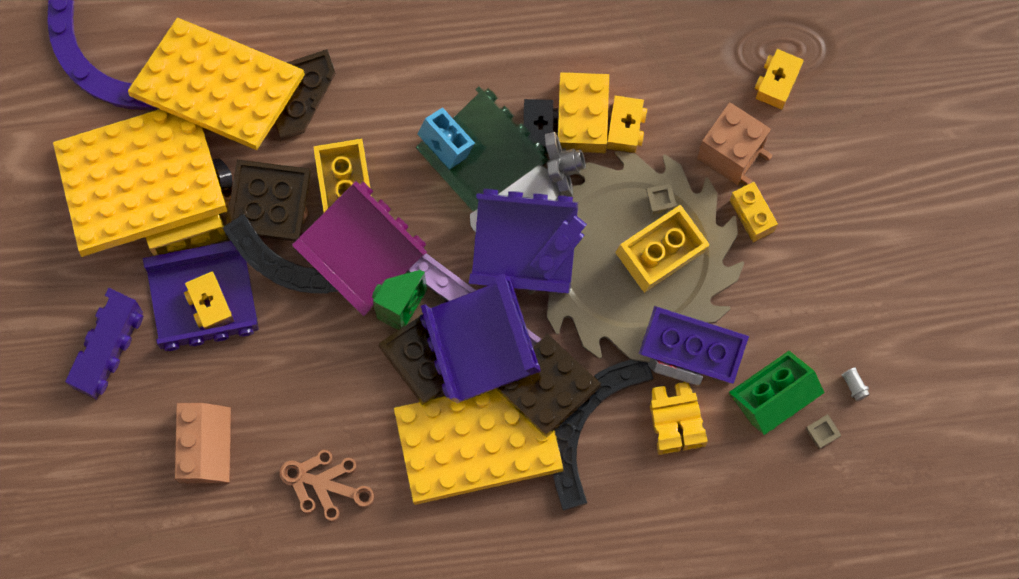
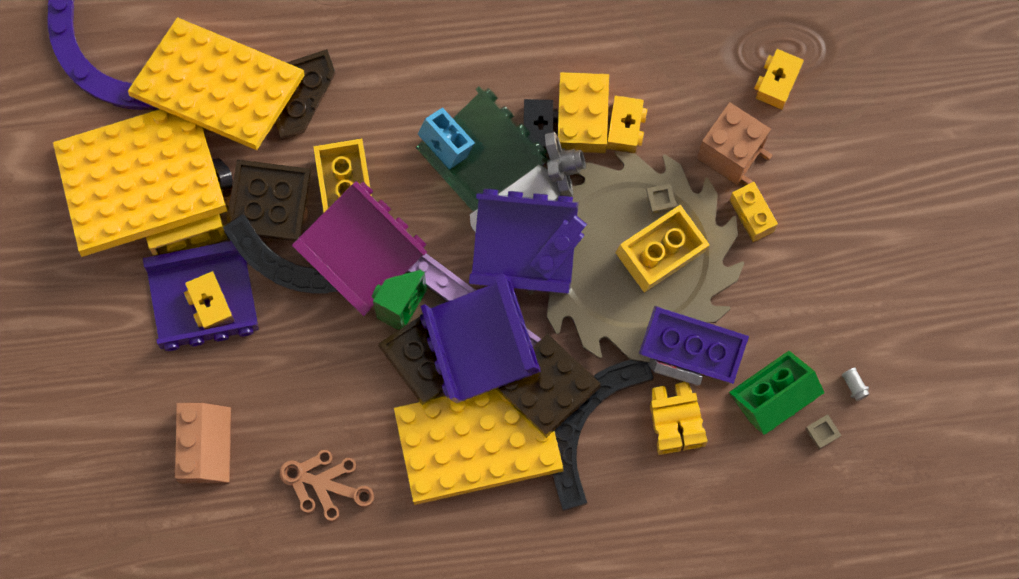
dark purple wedge [65,287,144,399] -> none

